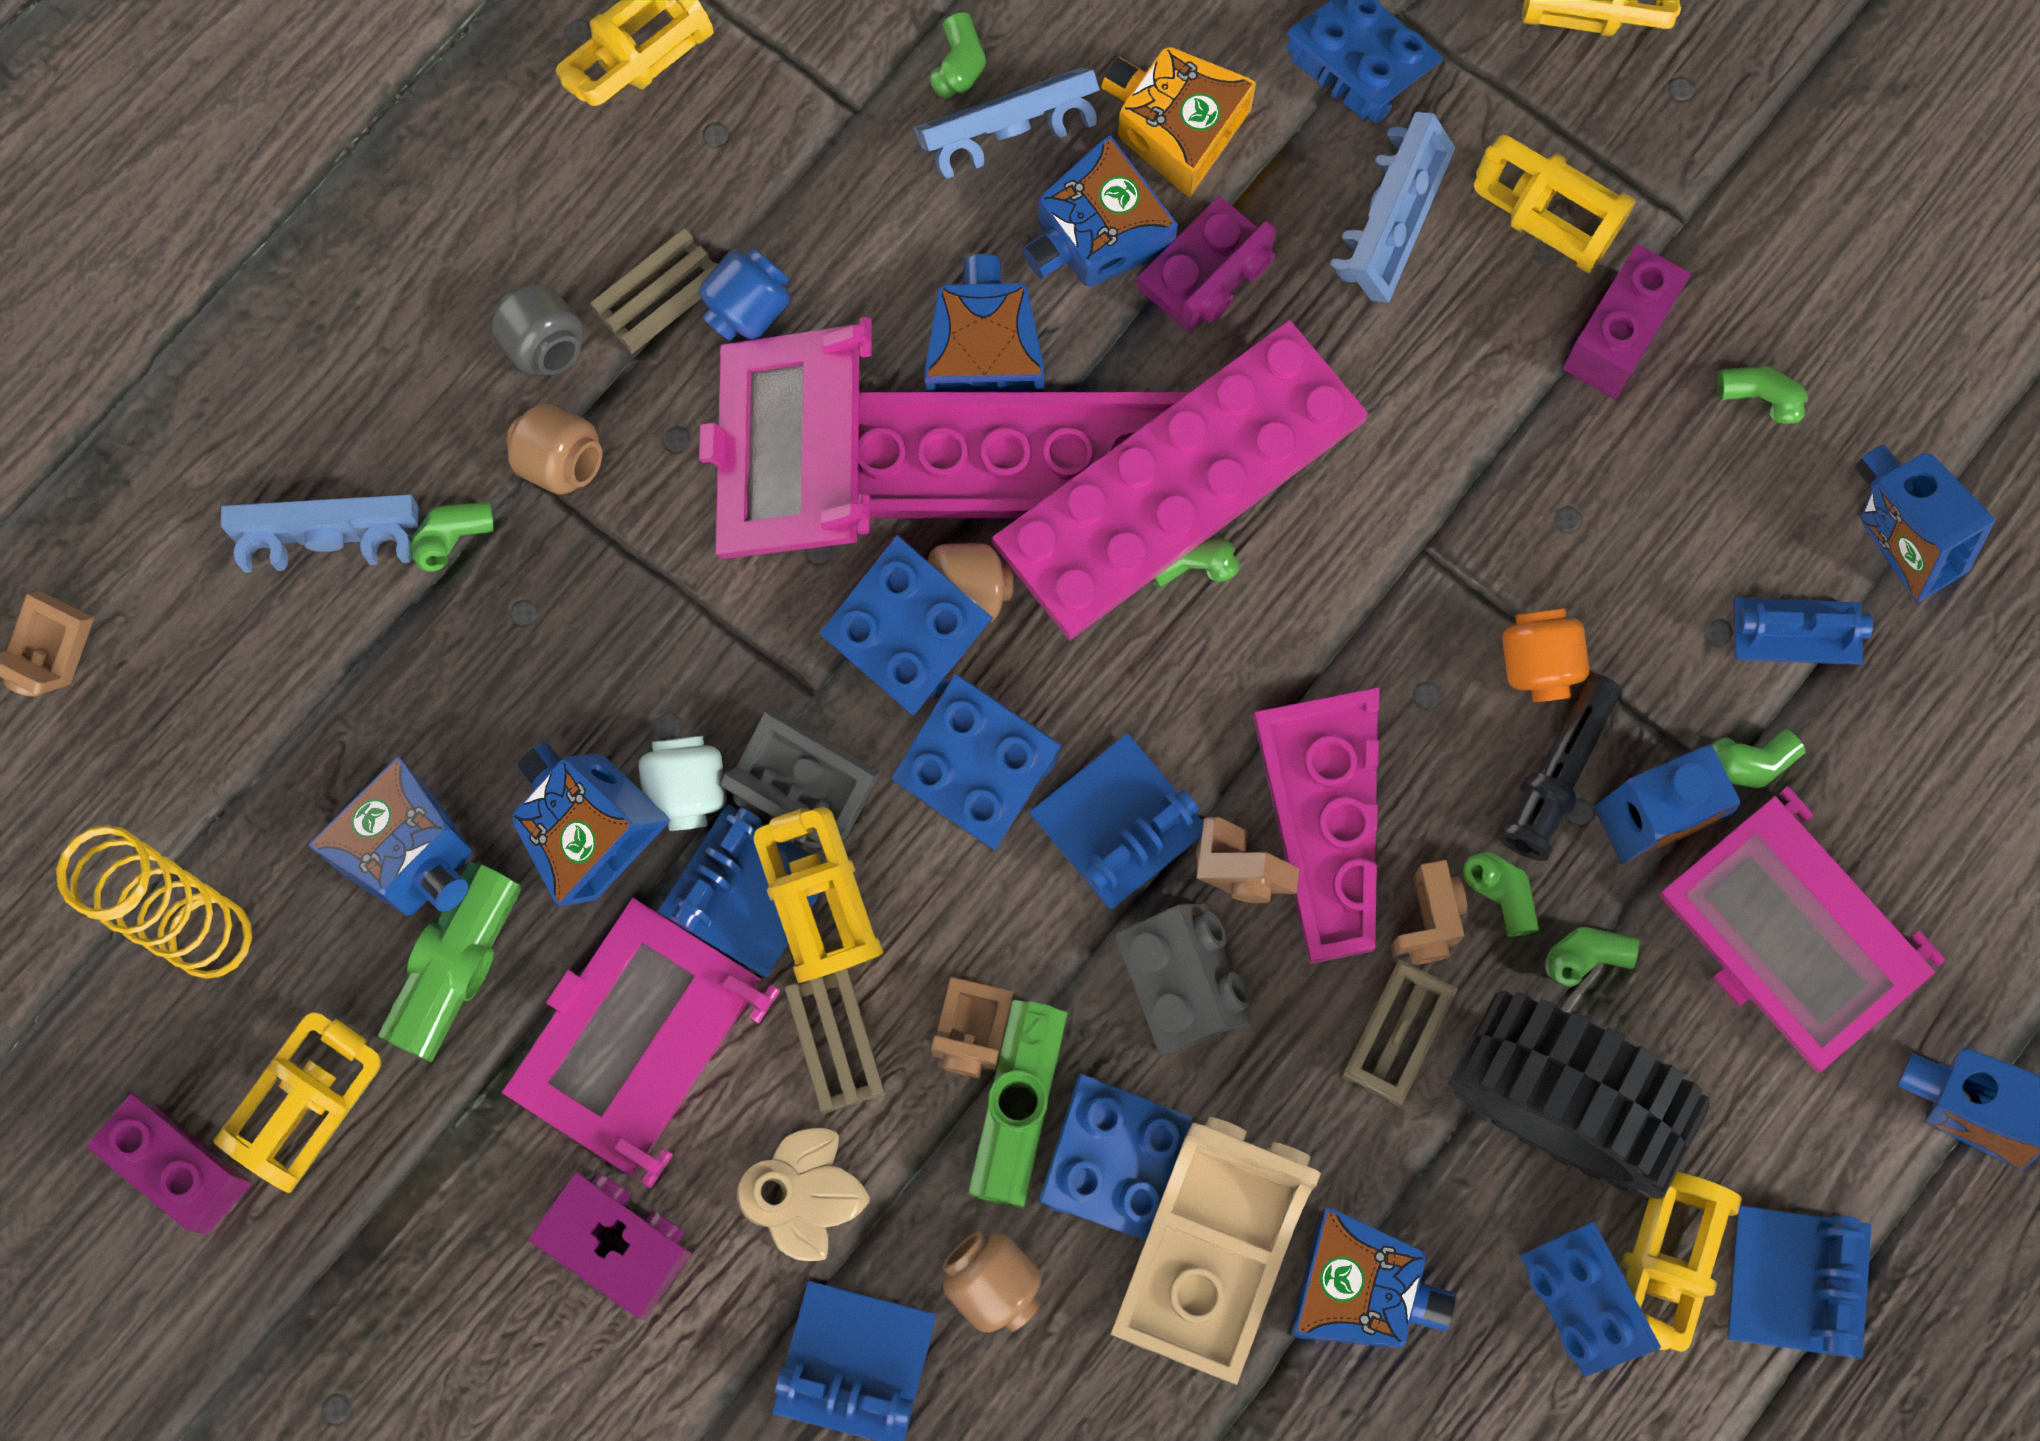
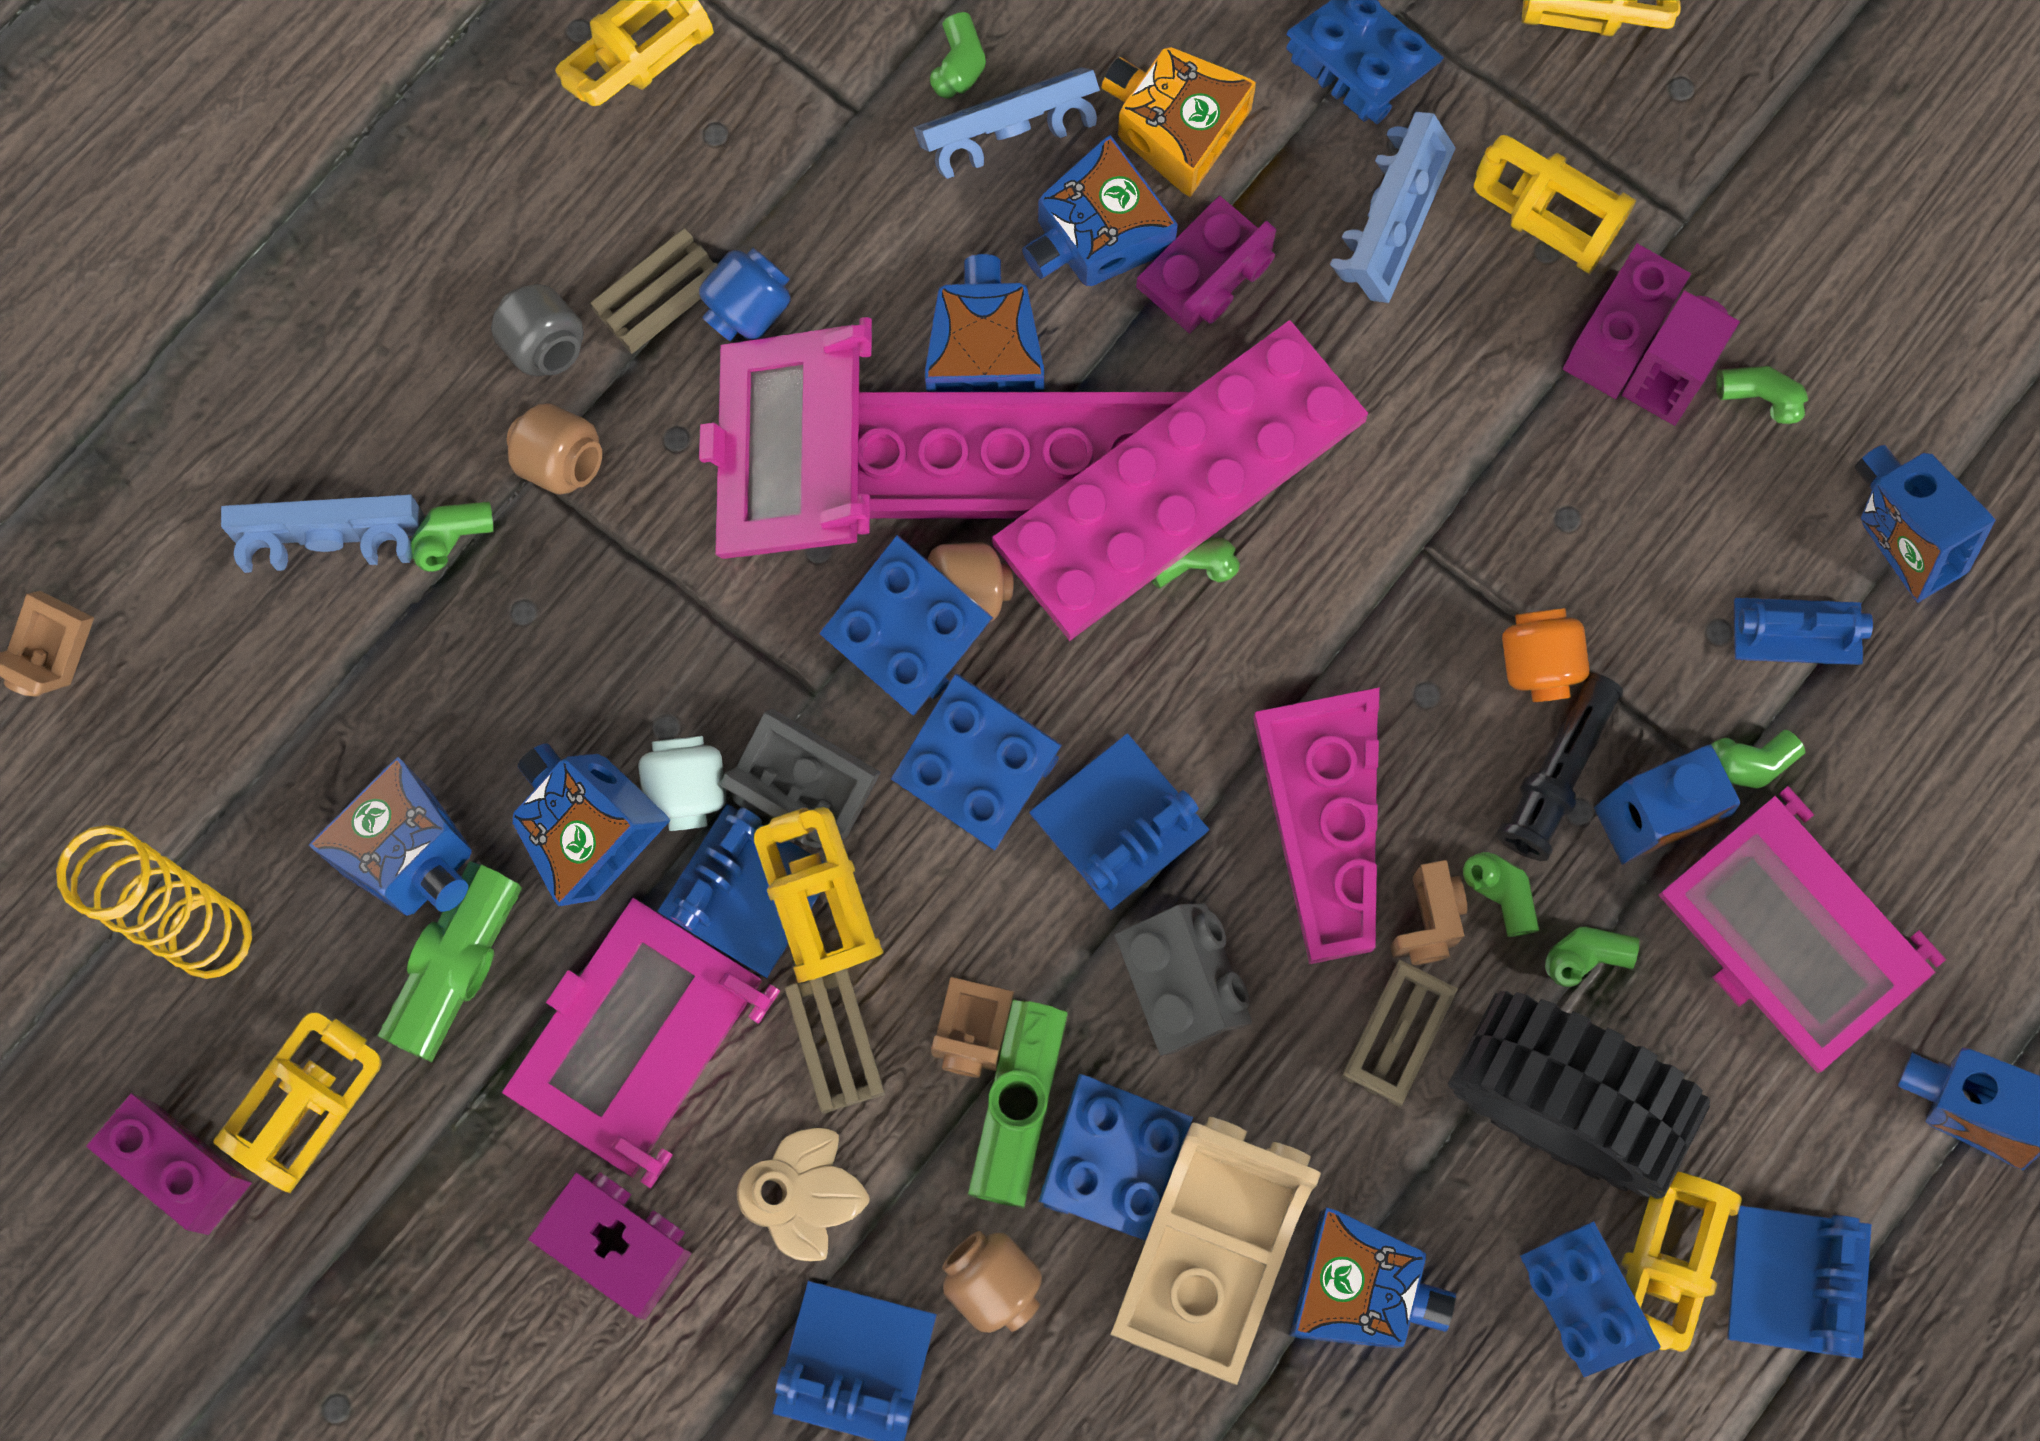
medium nougat bracket [1196,817,1300,903] -> none
none -> magenta brick [1621,290,1740,426]

